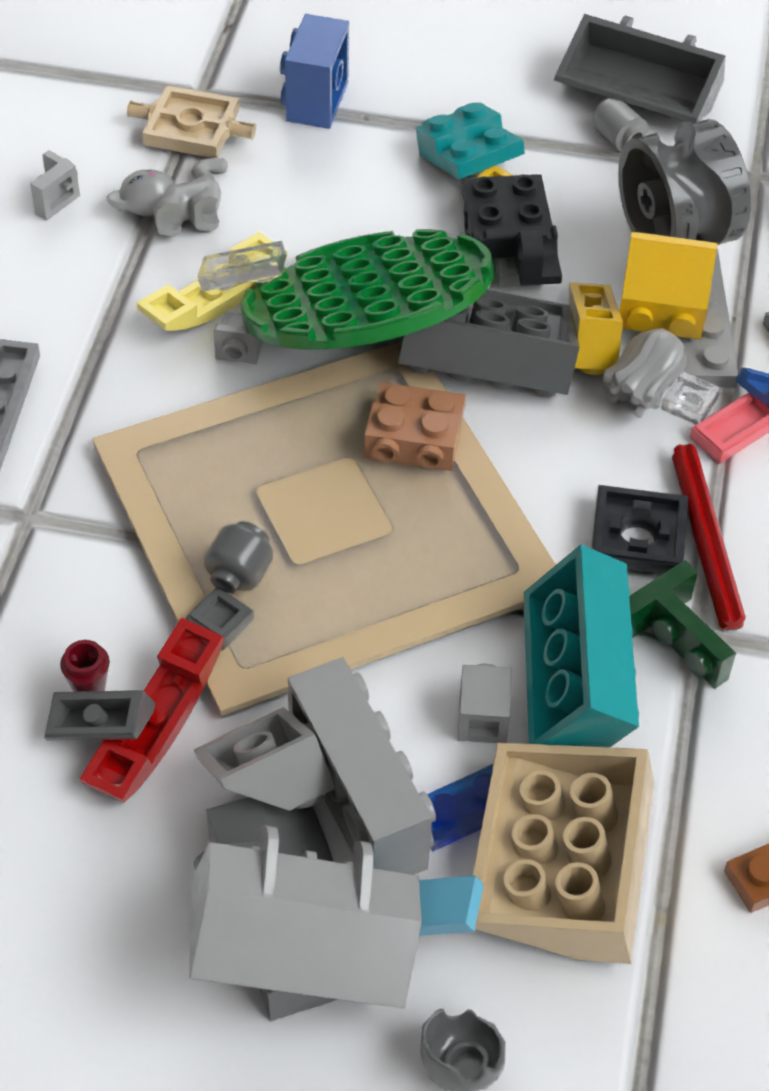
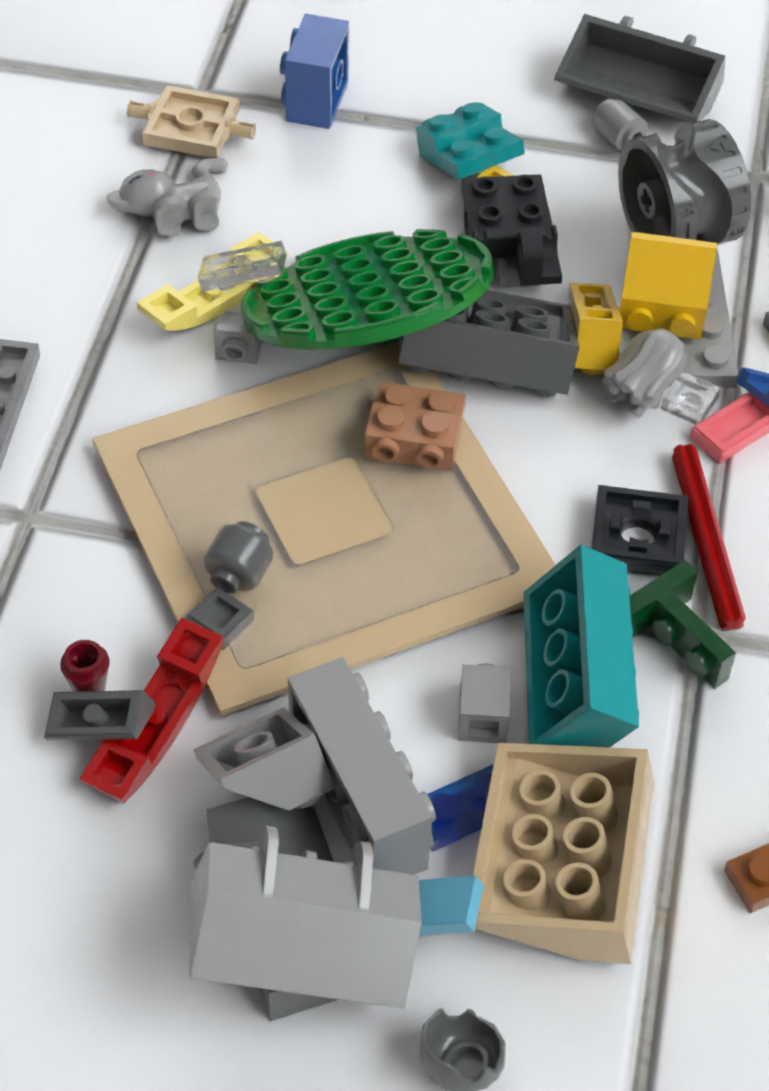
light grey bracket [30,150,80,221] -> none

